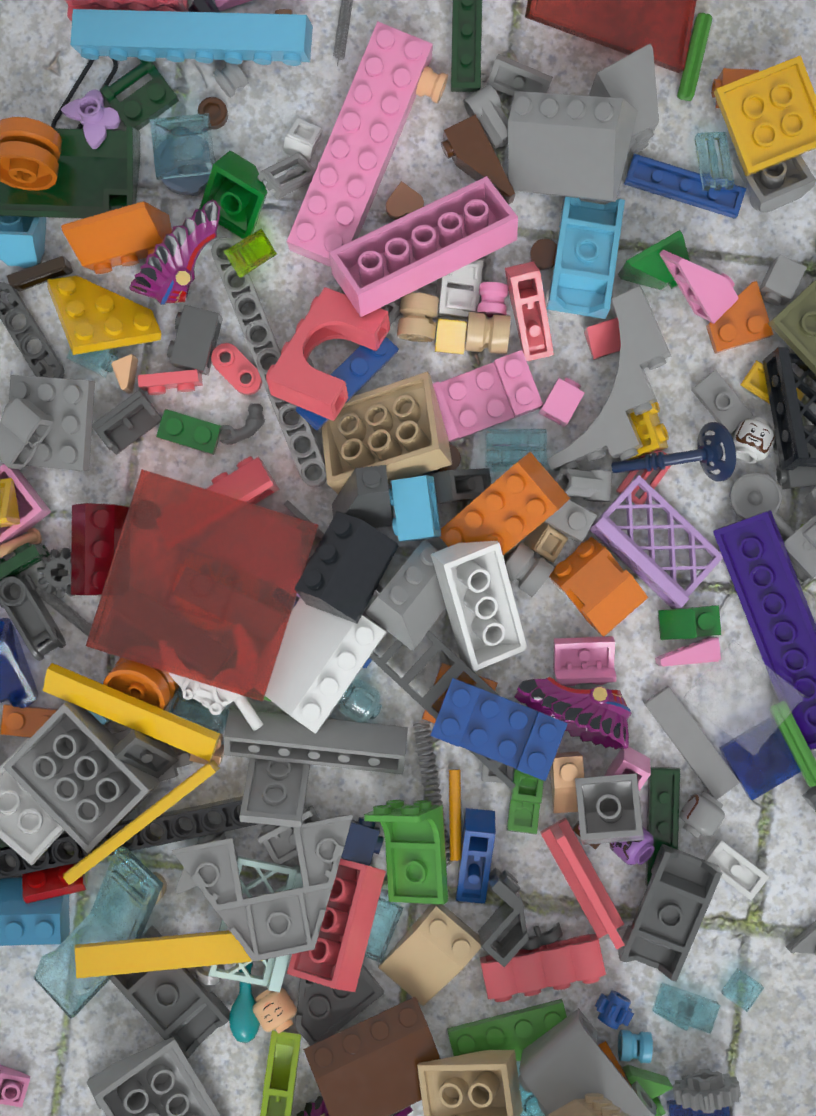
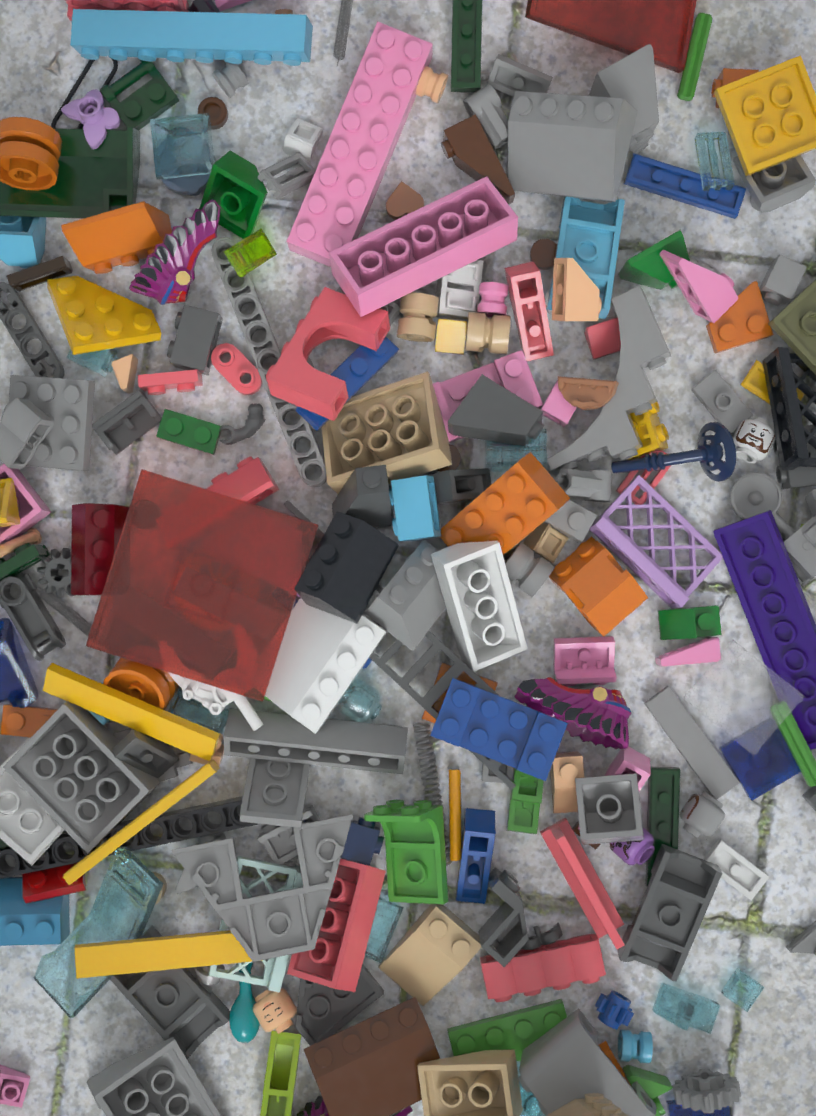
none -> dark grey slope [448,374,544,446]
none -> light nougat slope [552,258,602,321]
none -> nougat tile [558,376,619,410]

